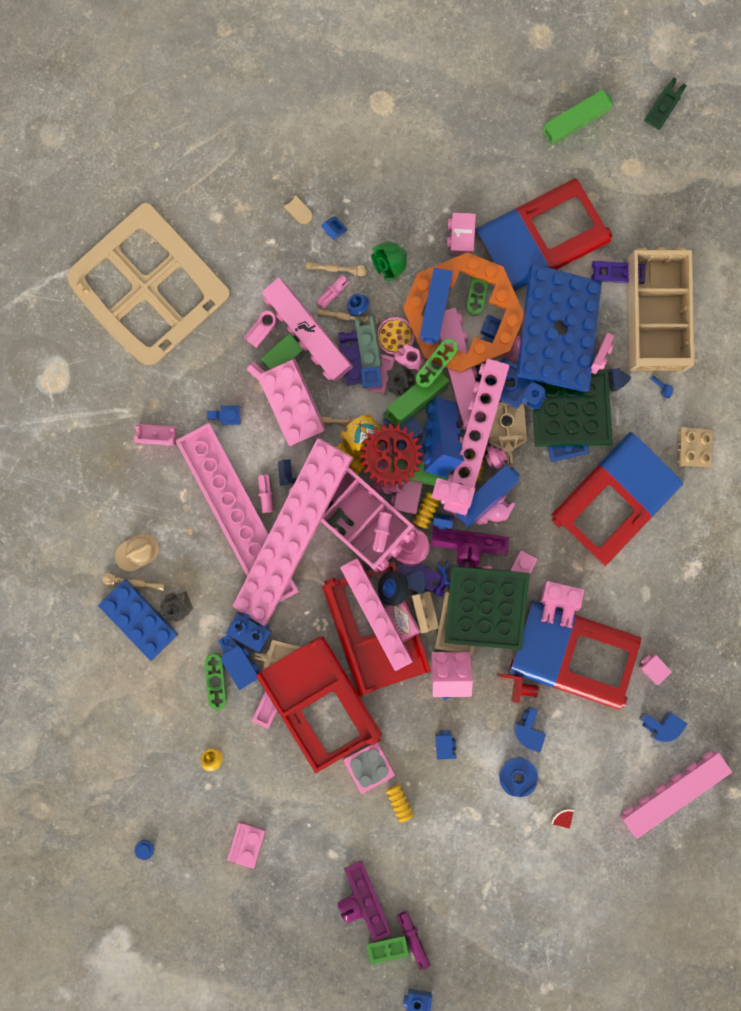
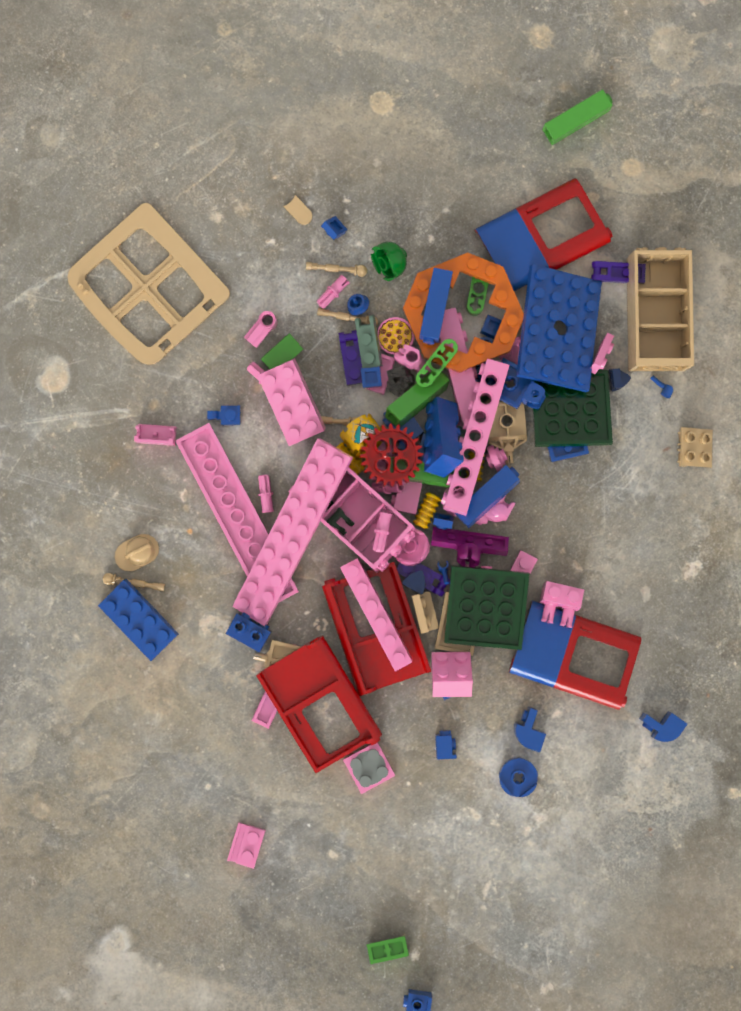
blue plate [135,840,154,860] -> none
clear smoke brick [160,591,193,622] -> none
yellow hat [201,748,223,771] -> none
bright green beam [205,653,227,710] -> none
blue hinge [219,635,261,690] -> none
bright pink brick [262,277,354,382] -> none
dark blue tile [278,459,297,486] -> none
magenta plate [338,861,392,942] -> none
black wheel [378,571,408,606] -> none
yellow piece [385,784,414,822] -> none
tile [386,600,421,642] -> none
magenta pin [397,910,431,970] -> none
bright pink plate [432,478,475,508] -> none
bright pink brick [447,213,476,255] -> none
red bracket [497,673,539,703] -> none
red tile [550,808,574,829] -> none
piece [551,432,683,567] -> none
bright pink brick [620,751,732,839] -> none
bright pink brick [639,654,672,685] -> none
dark green hinge [644,77,687,131] -> none

